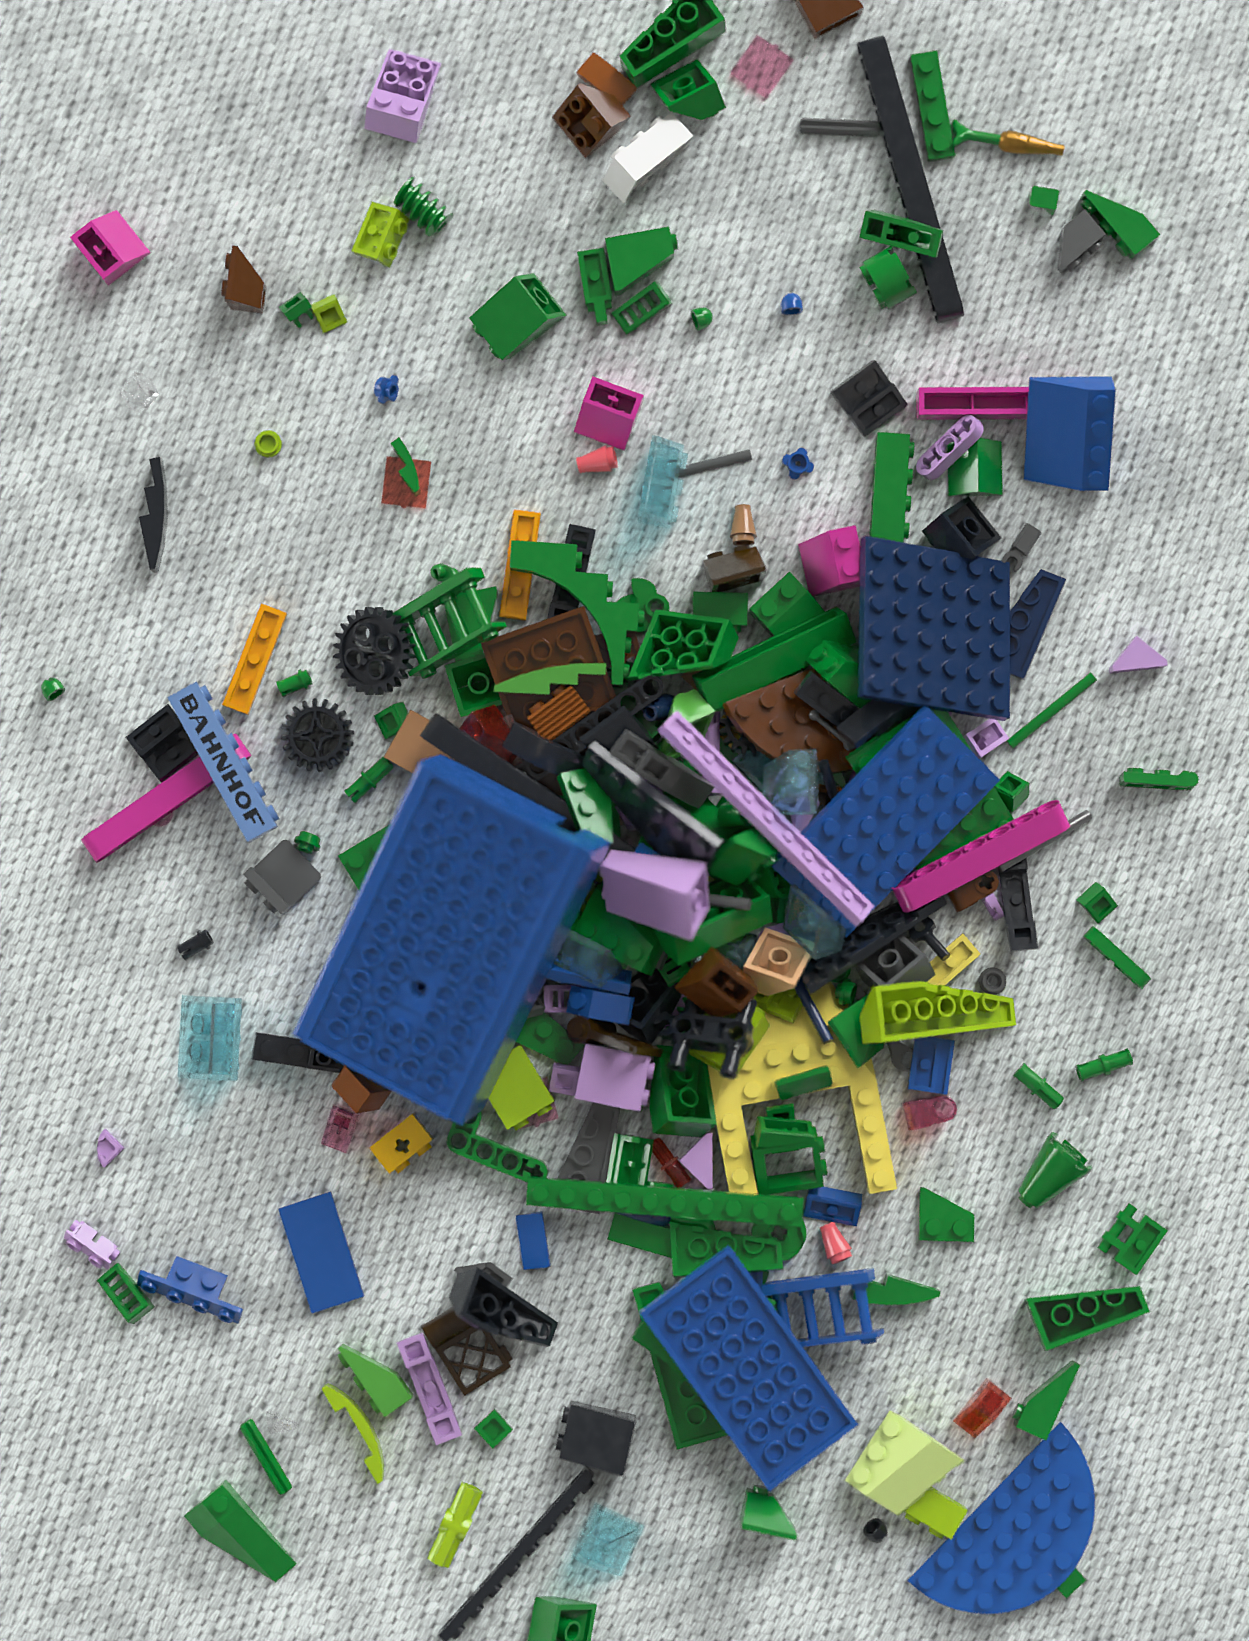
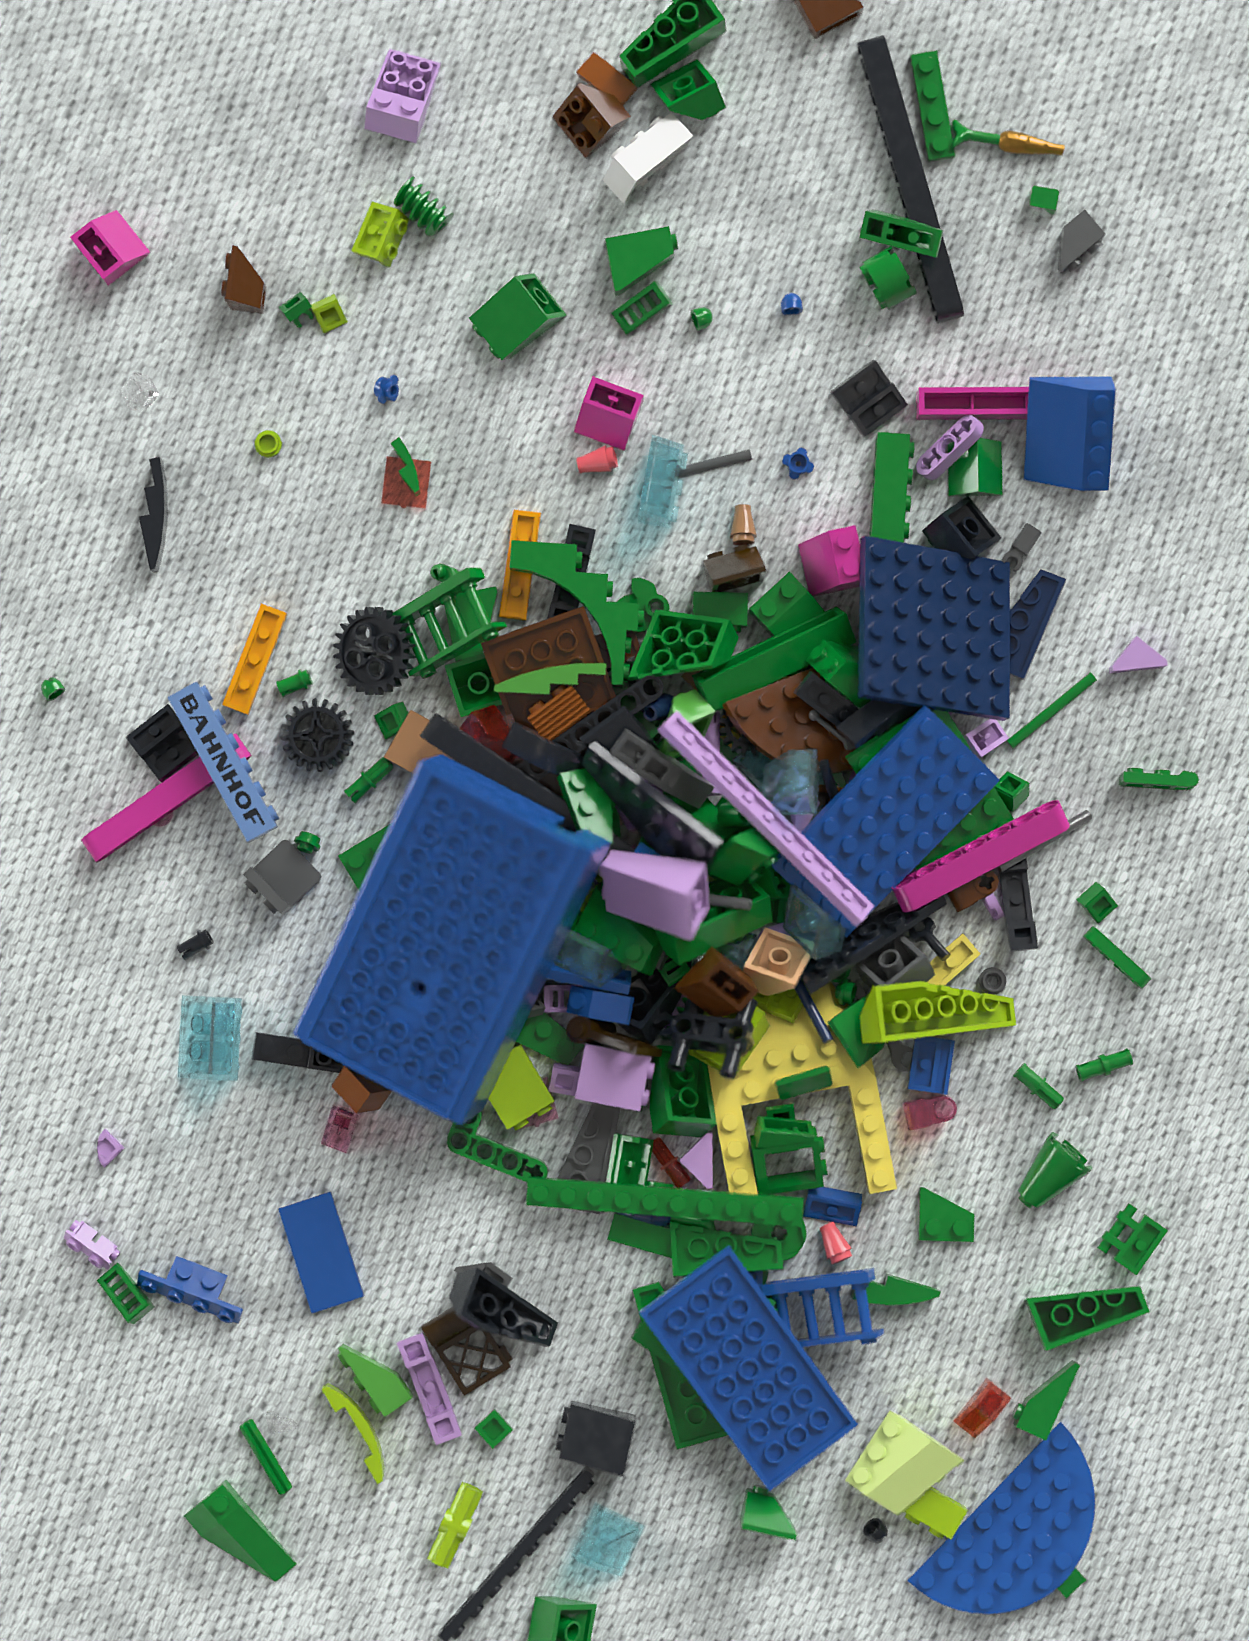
yellow brick [369,1113,434,1174] -> none
blue slope [516,1211,551,1270] -> none
green hinge [577,247,612,326] -> none
clear pink piece [730,35,793,99] -> none
dark grey axle [800,118,880,137] -> none
green slope [1080,190,1160,260] -> none

